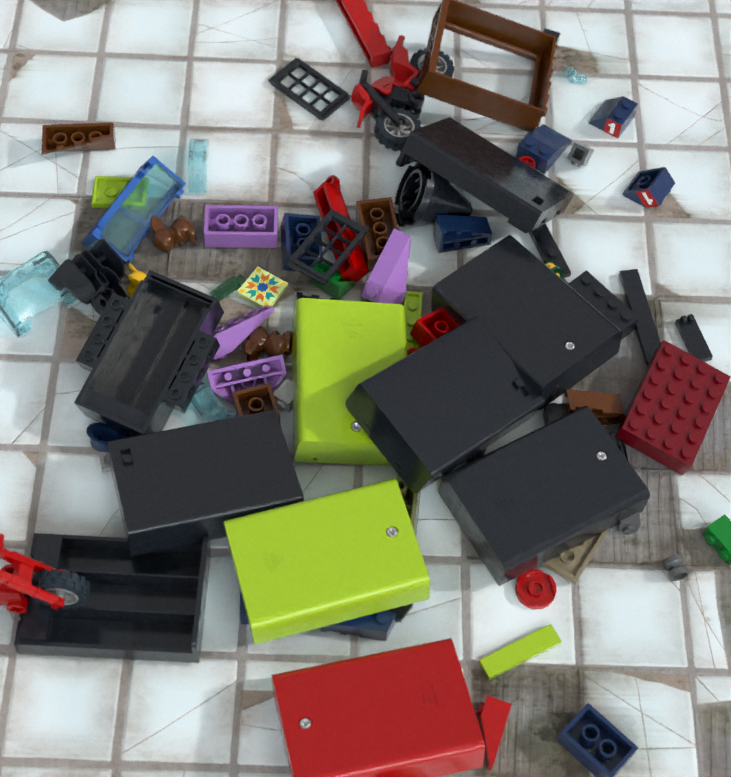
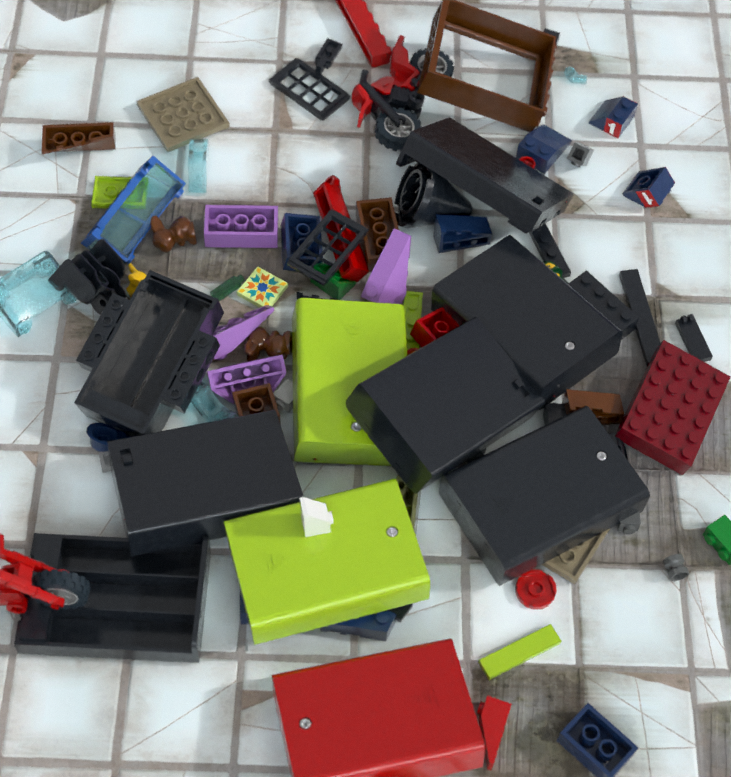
none -> dark tan plate [137,77,230,152]
none -> white slope [300,497,334,537]
none -> black hinge [314,38,343,75]

